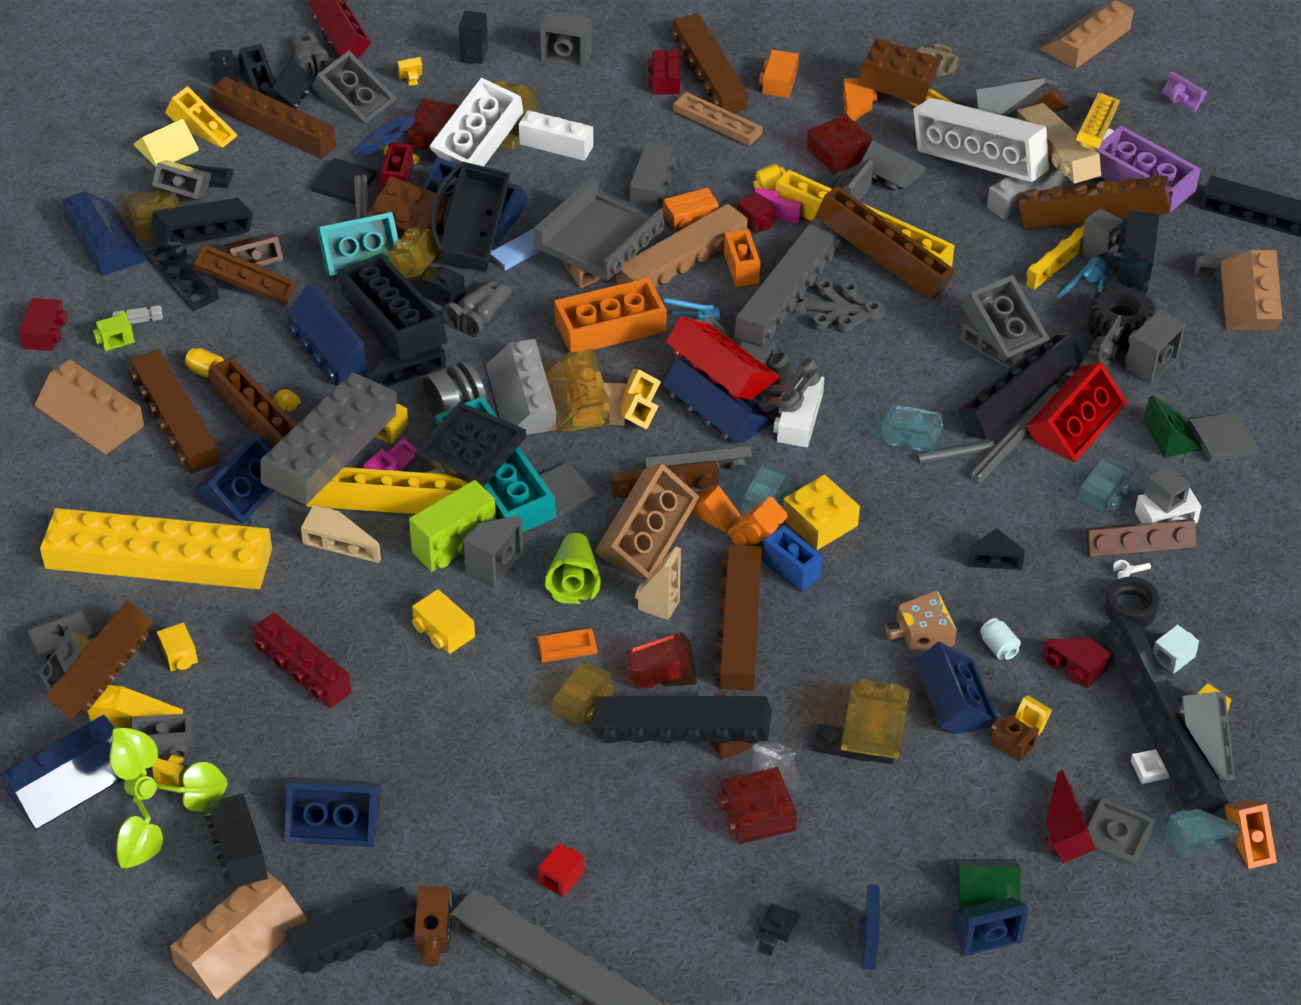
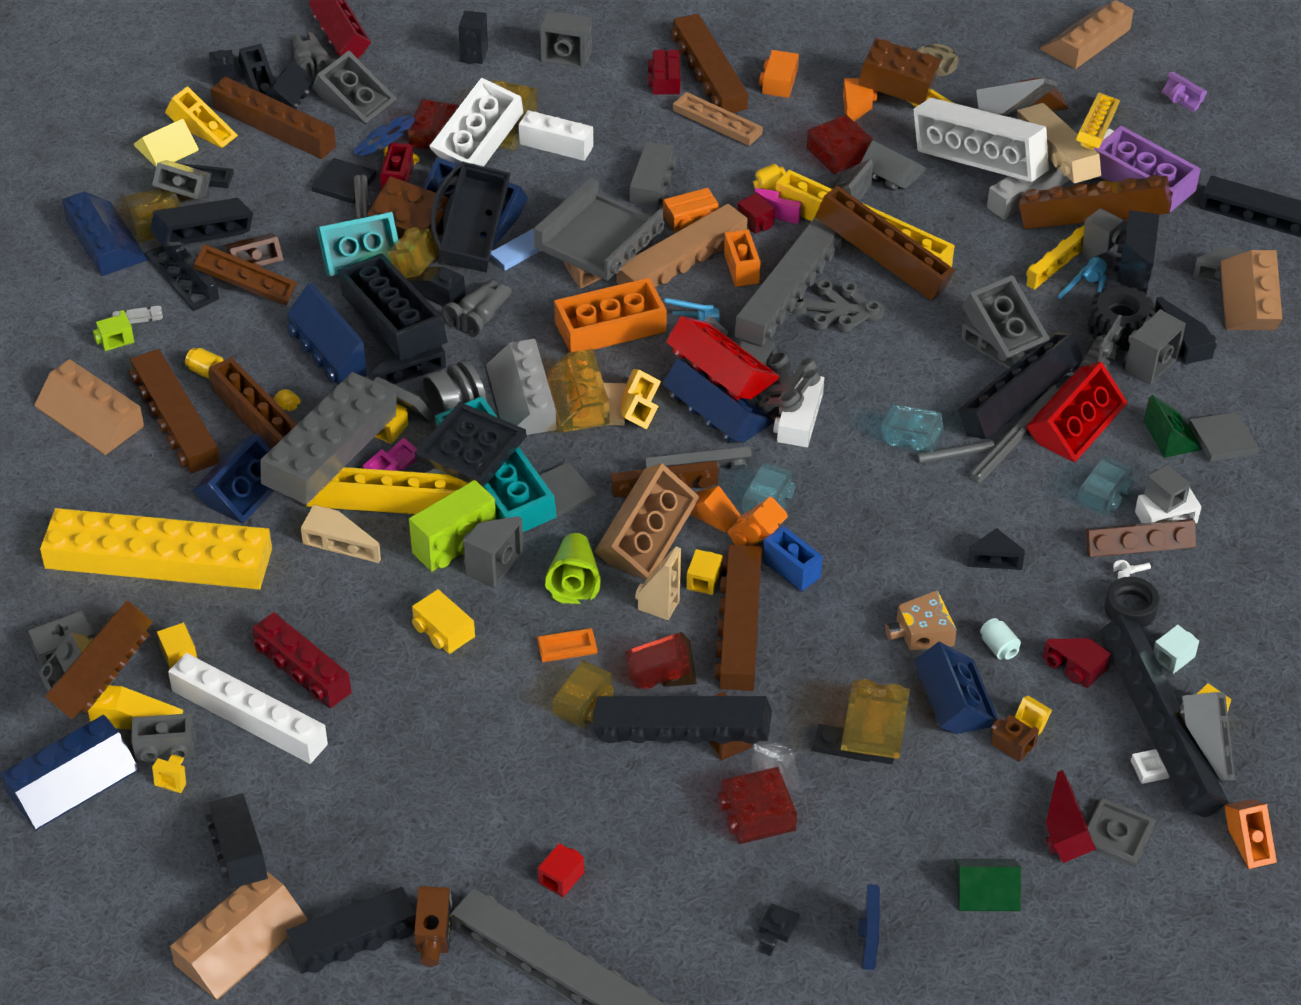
dark red brick [19,298,68,351] -> none
lime plant [110,728,228,869] -> none
dark blue slope [284,777,381,847] -> none
yellow tile [397,57,422,86] -> none
yellow brick [783,474,860,550] -> none
dark blue slope [951,897,1028,956] -> none
clear light blue slope [1166,809,1240,860] -> none
none -> white brick [168,653,328,764]
none -> dark grey tile [374,377,435,422]
none -> yellow brick [686,549,722,595]
none -> black slope [1154,297,1217,364]

